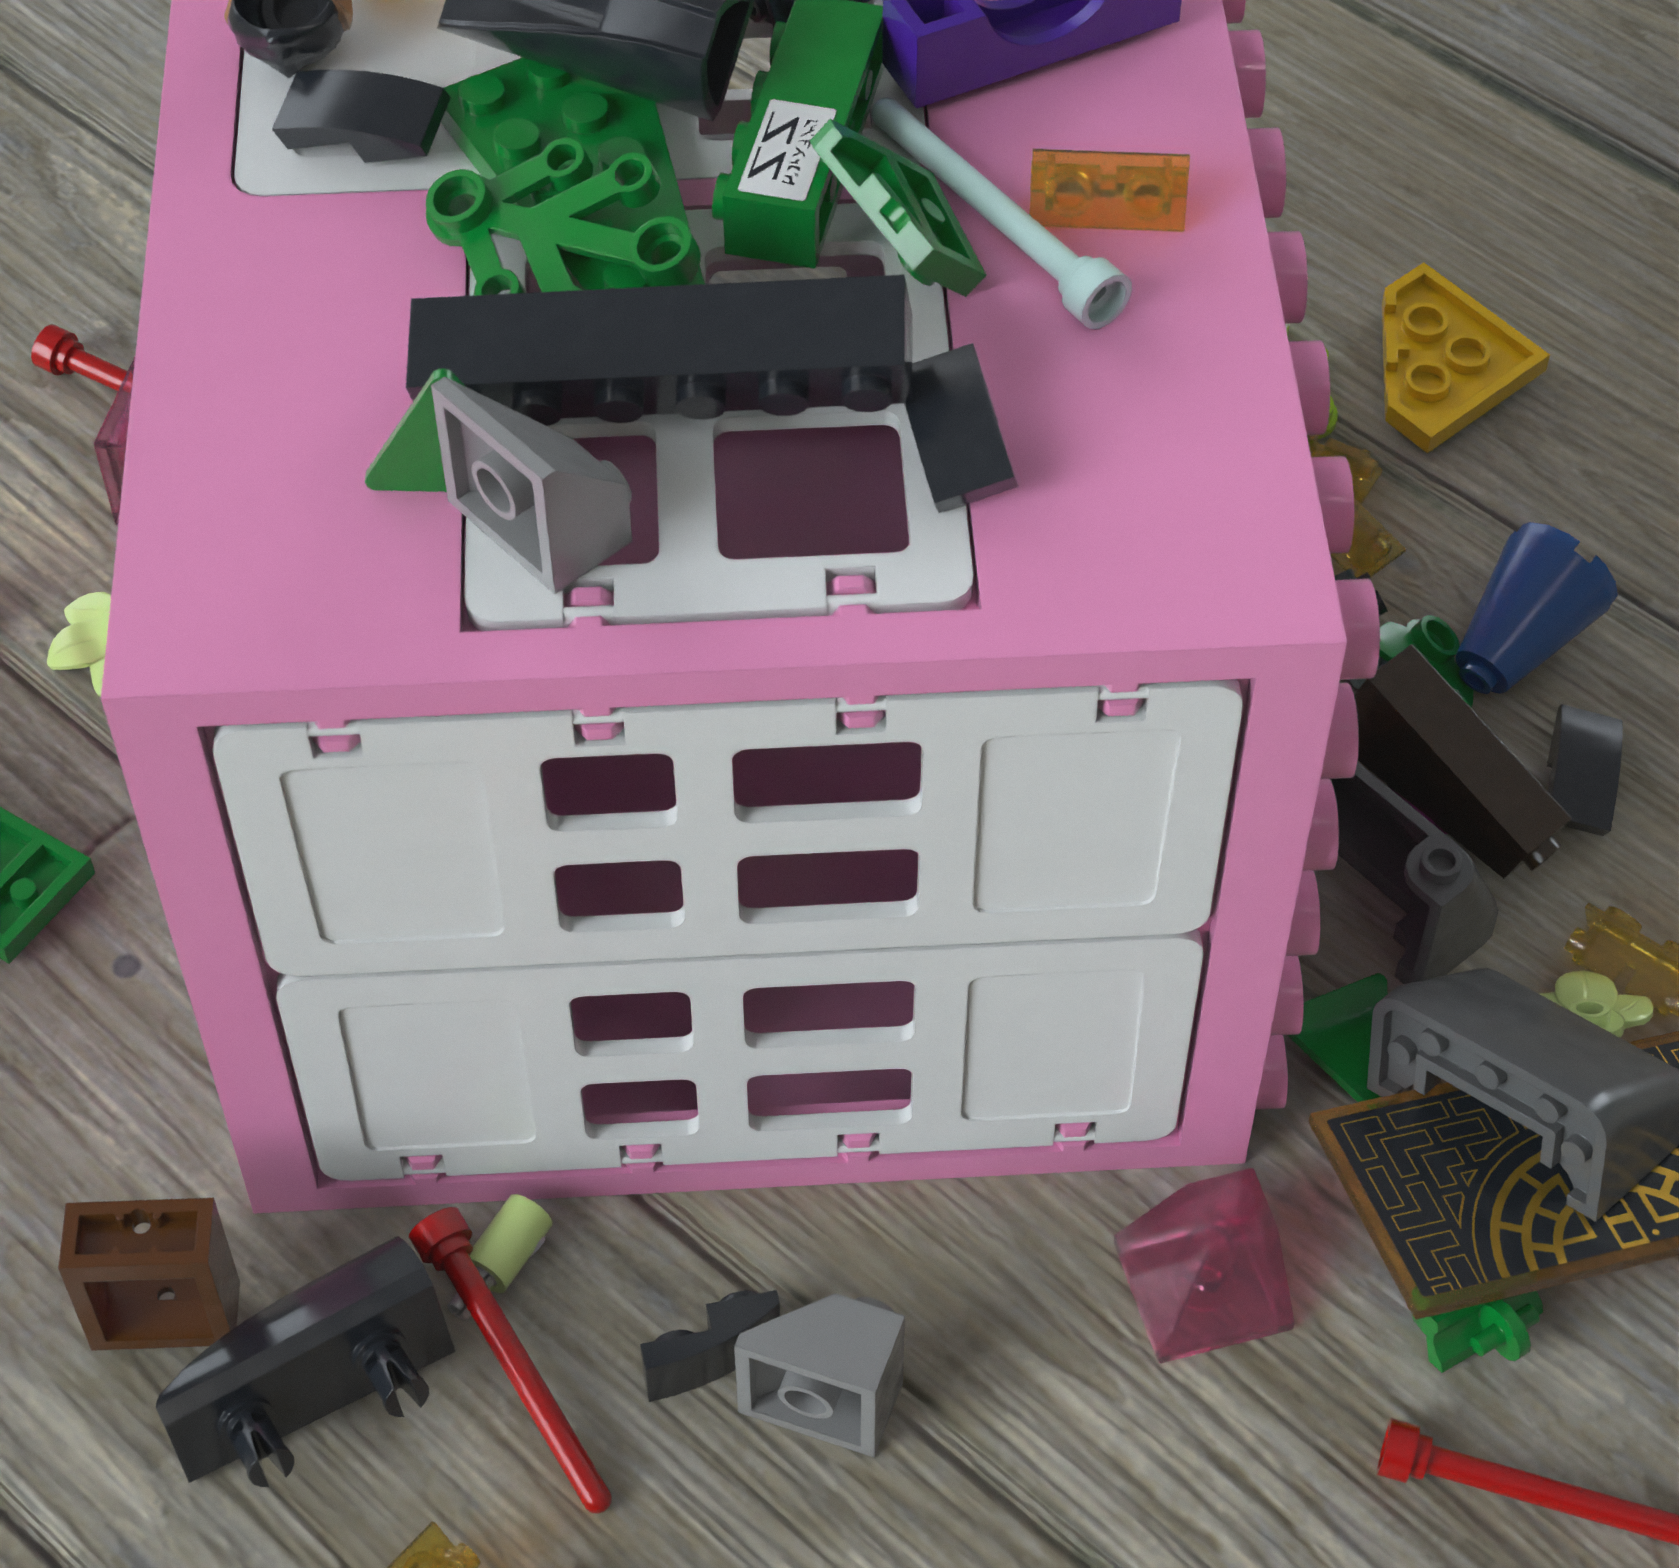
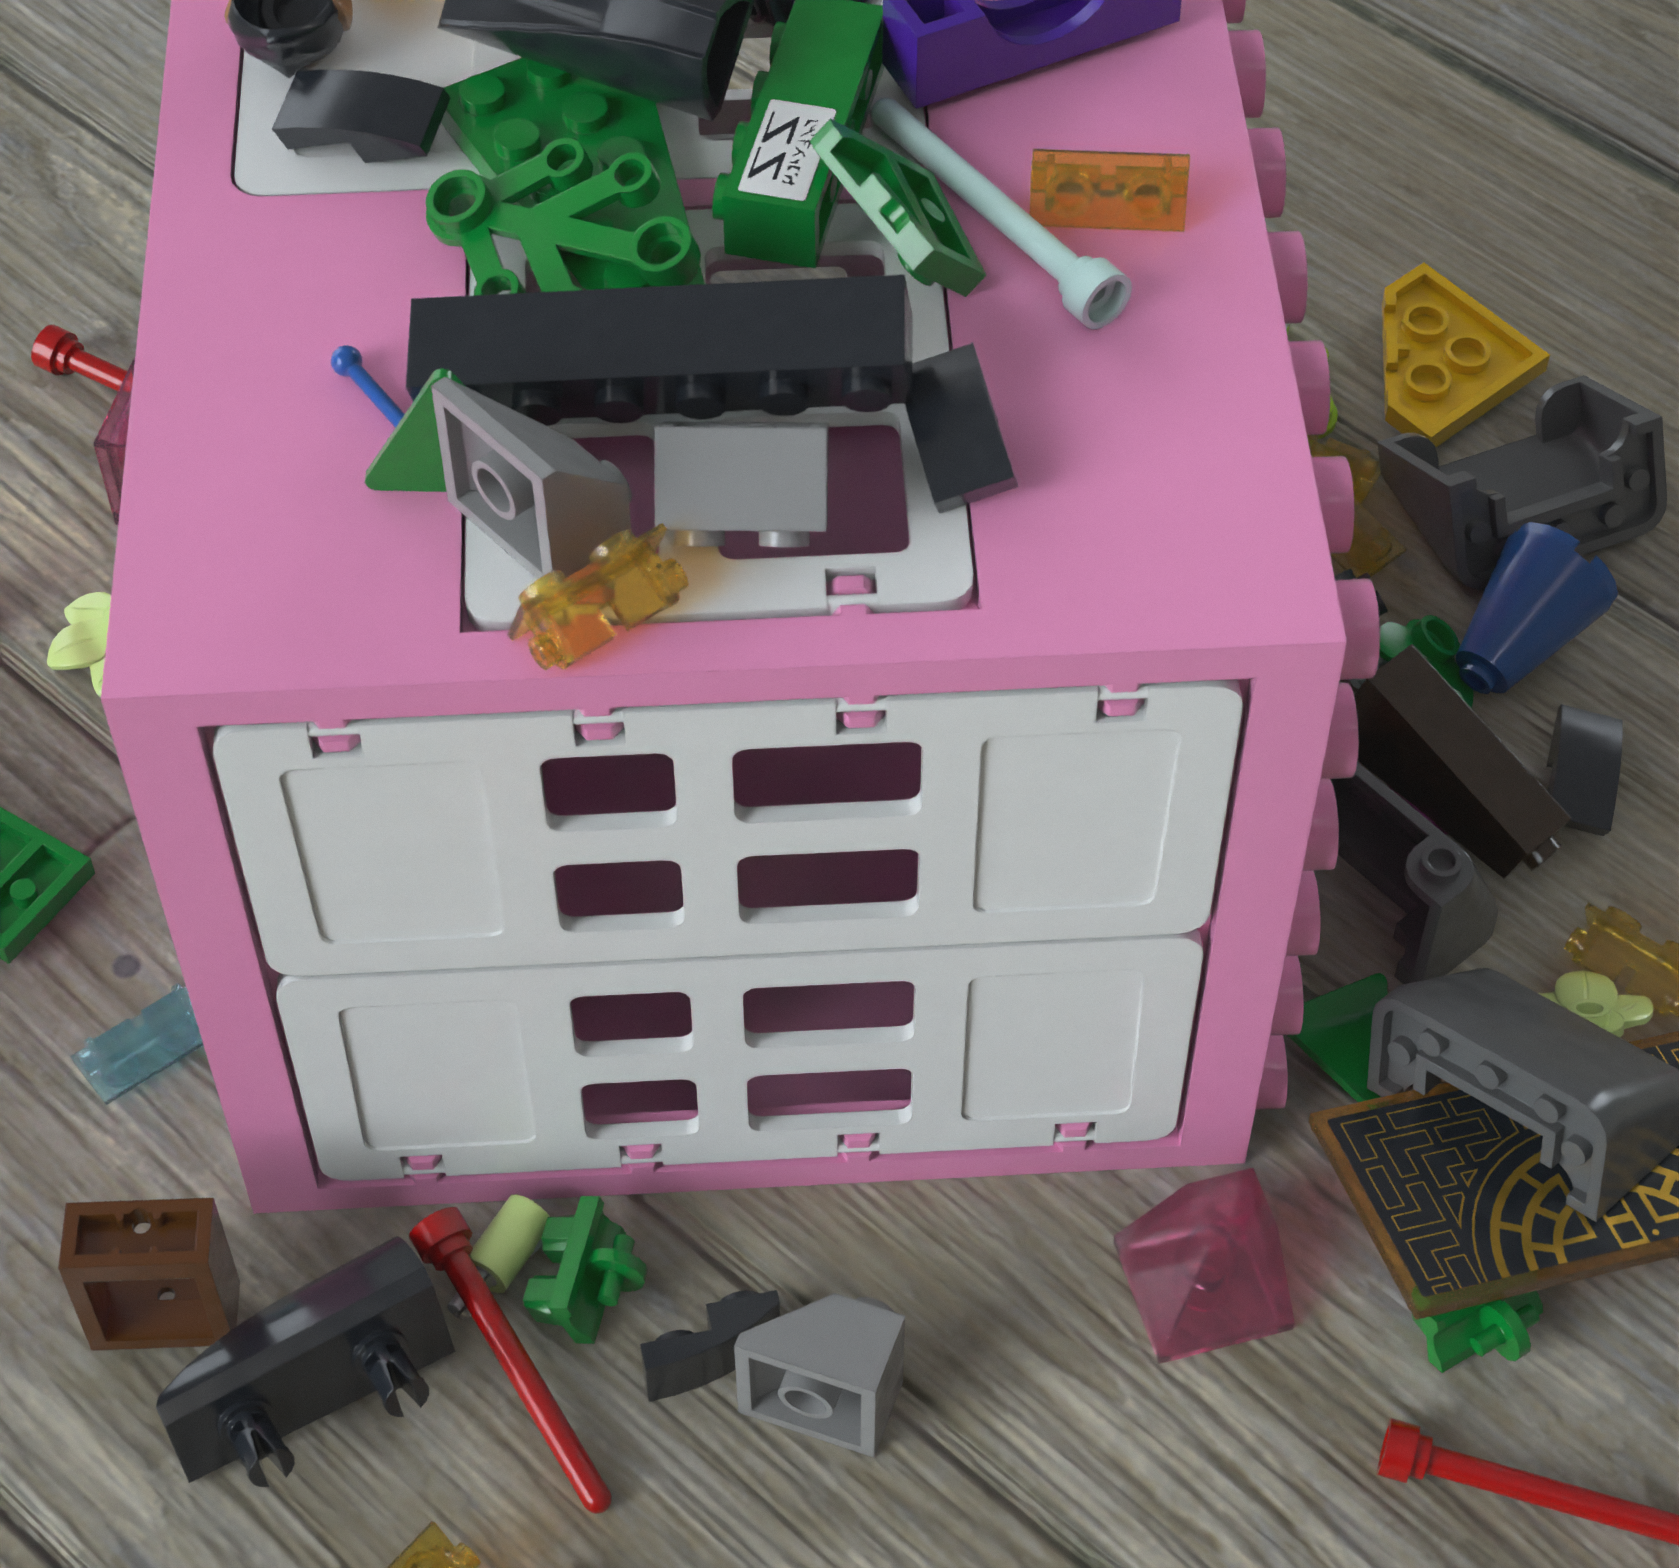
none -> clear light blue hinge [70,983,204,1105]
none -> blue hinge [331,345,405,428]
none -> clear yellow hinge [507,523,688,670]
none -> green hips [523,1196,648,1344]
none -> light grey slope [654,421,829,547]
none -> dark grey windscreen [1377,375,1667,589]

